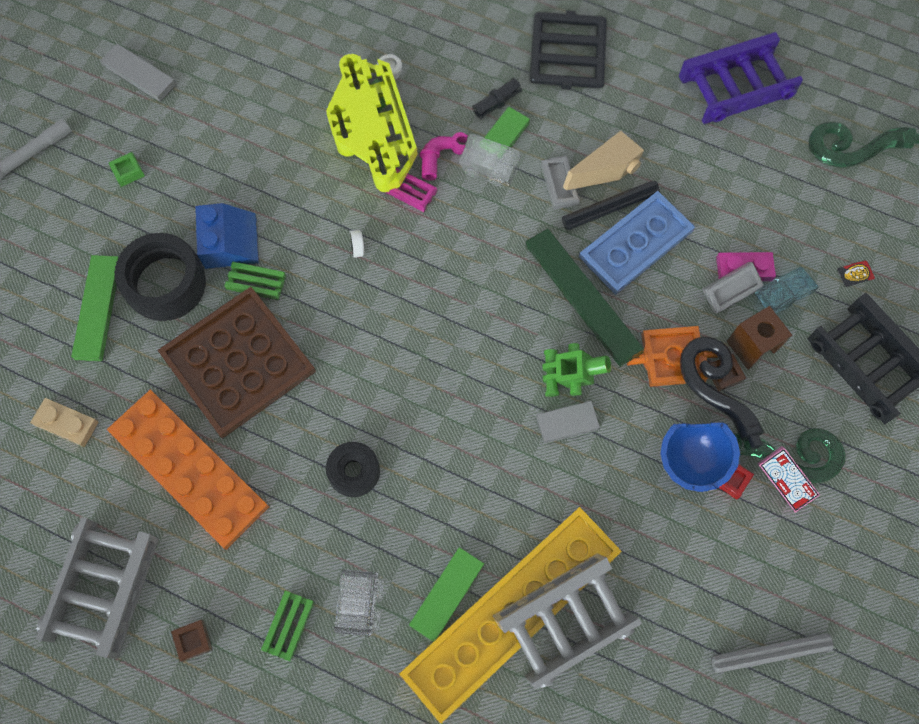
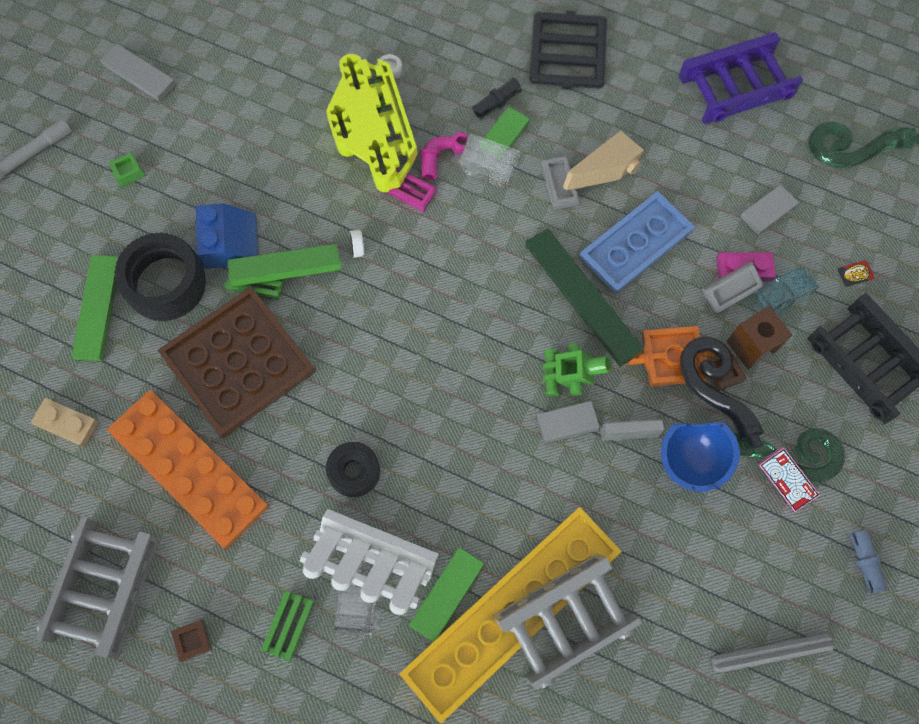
black axle [562,181,660,230] -> none
red tile [719,464,754,500] -> none
none -> bright green tile [227,244,341,287]
none -> white fence [300,509,439,615]
none -> light grey tile [600,419,664,441]
none -> light grey tile [740,185,799,235]
none -> sand blue pin [849,529,889,594]

